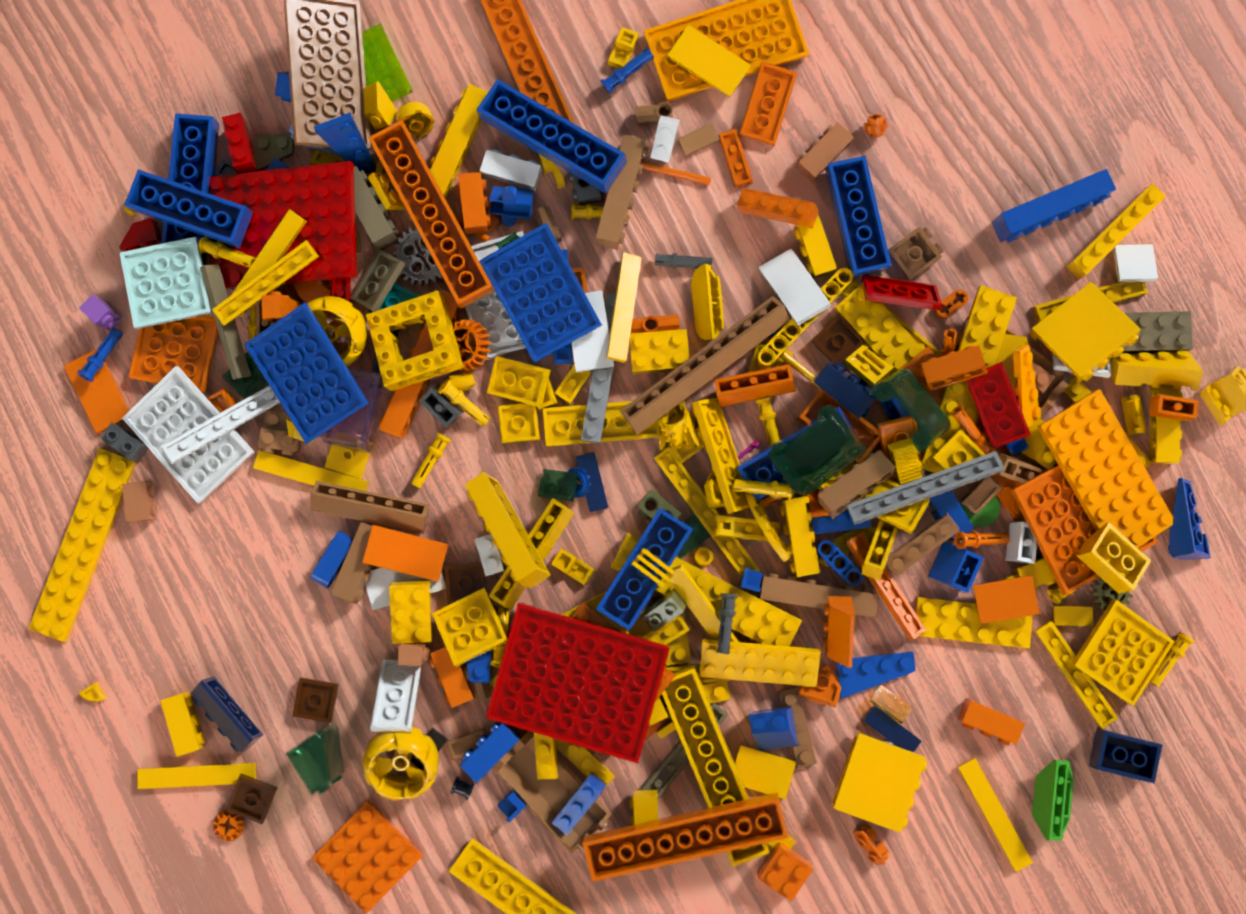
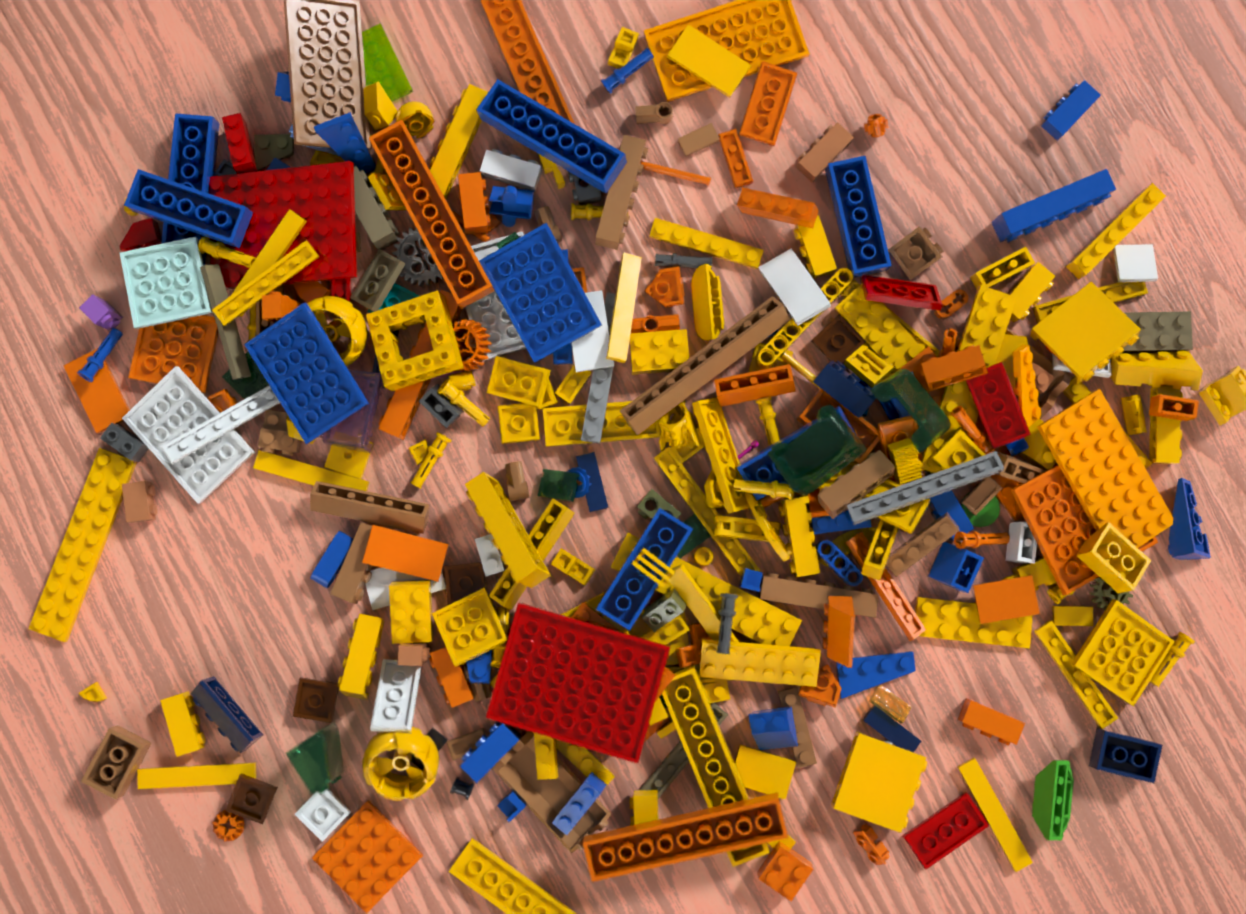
white brick [651,115,680,162] -> none
none -> medium nougat brick [81,725,152,800]
none -> white plate [295,784,351,842]
none -> yellow wedge [338,614,384,700]
none -> yellow tile [409,439,428,465]
none -> medium nougat piece [505,461,529,501]
none -> orange plate [644,266,685,308]
none -> yellow plate [649,218,763,269]
none -> orange tile [676,622,712,668]
none -> red tile [902,792,990,870]
none -> yellow brick [970,247,1035,290]
none -> yellow brick [1009,262,1055,323]
none -> blue brick [1041,80,1101,141]

